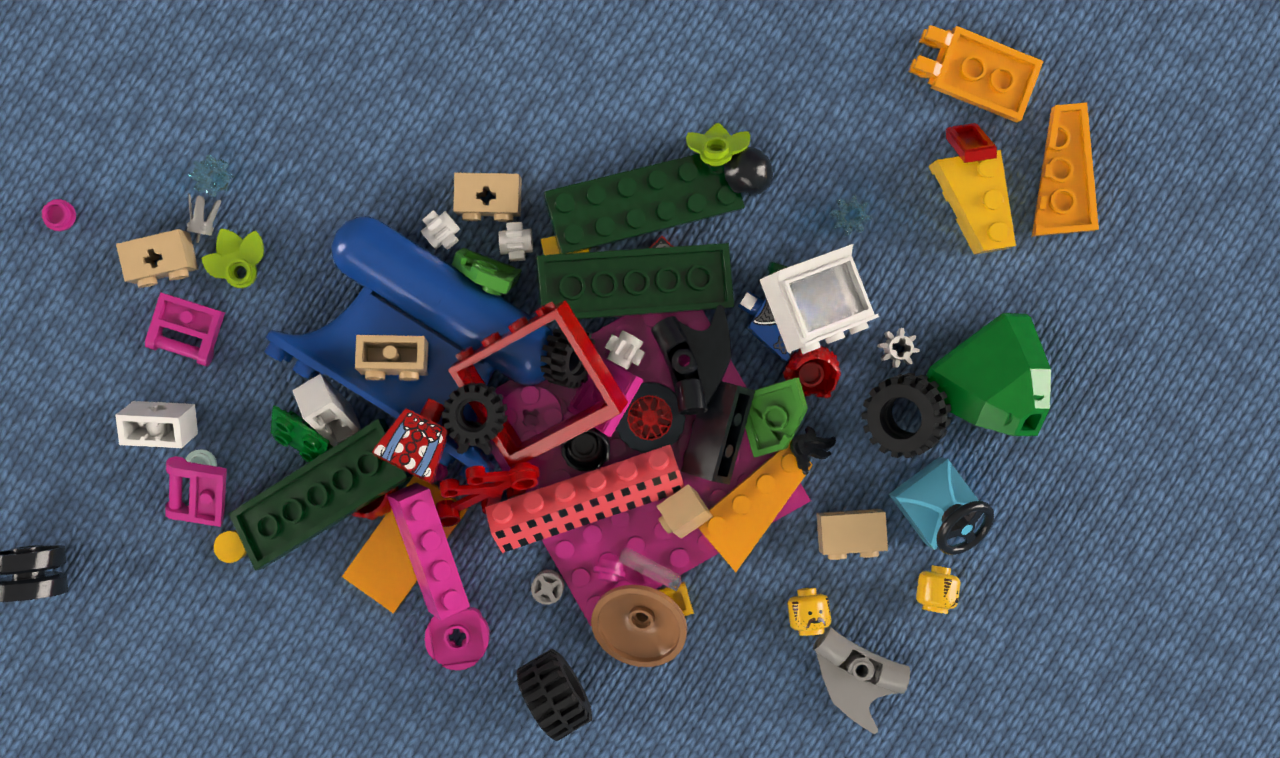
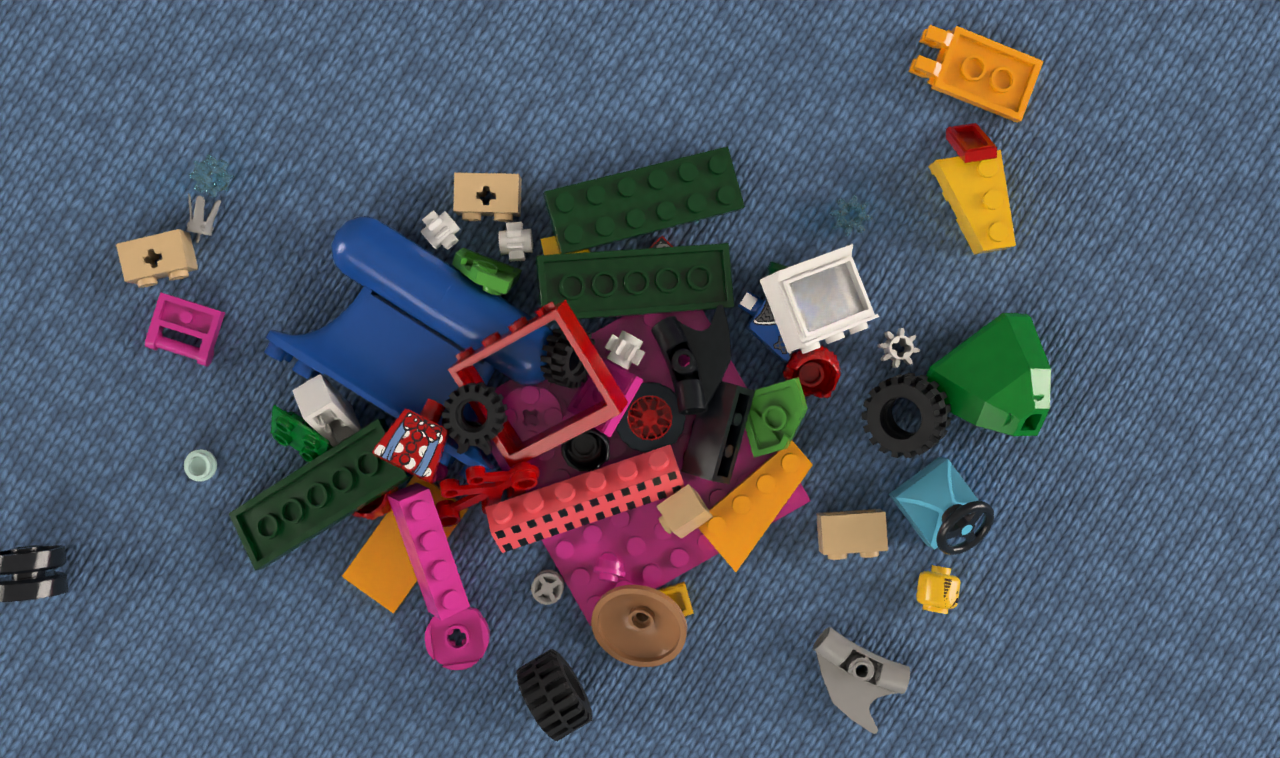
dark pink plate [42,199,76,231] -> none
white brick [115,401,198,448] -> none
dark pink plate [165,456,227,527] -> none
lime plate [201,229,264,288] -> none
yellow tile [214,530,247,563] -> none
tan brick [355,335,429,381] -> none
clear tile [619,547,682,591] -> none
lime plate [686,123,750,166] -> none
black hair [724,147,773,197] -> none
yellow head [787,588,831,636] -> none
black piece [790,426,836,475] -> none
light orange wing [1031,102,1099,237] -> none

